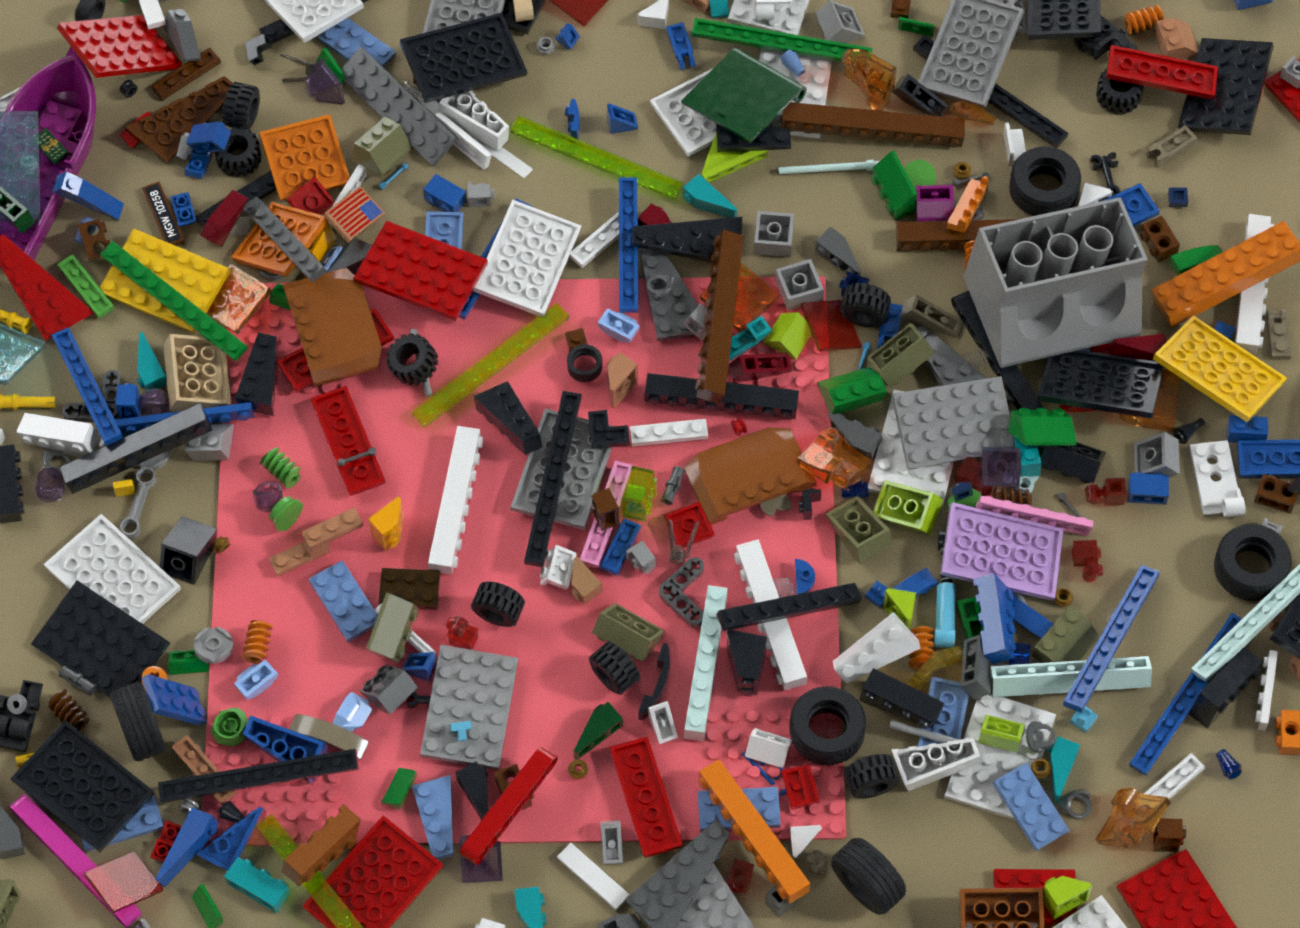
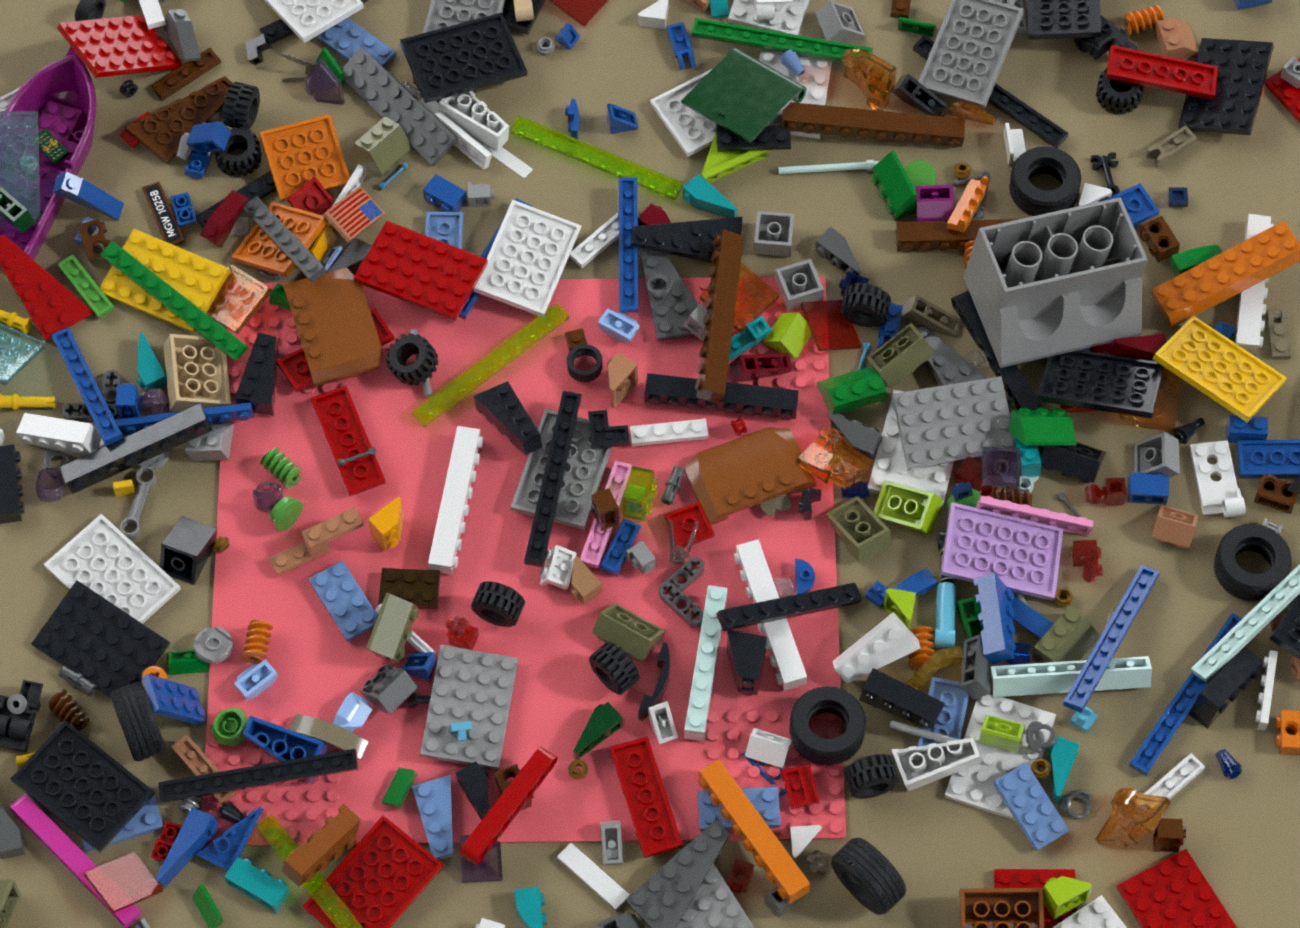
none -> nougat slope [1152,505,1198,548]

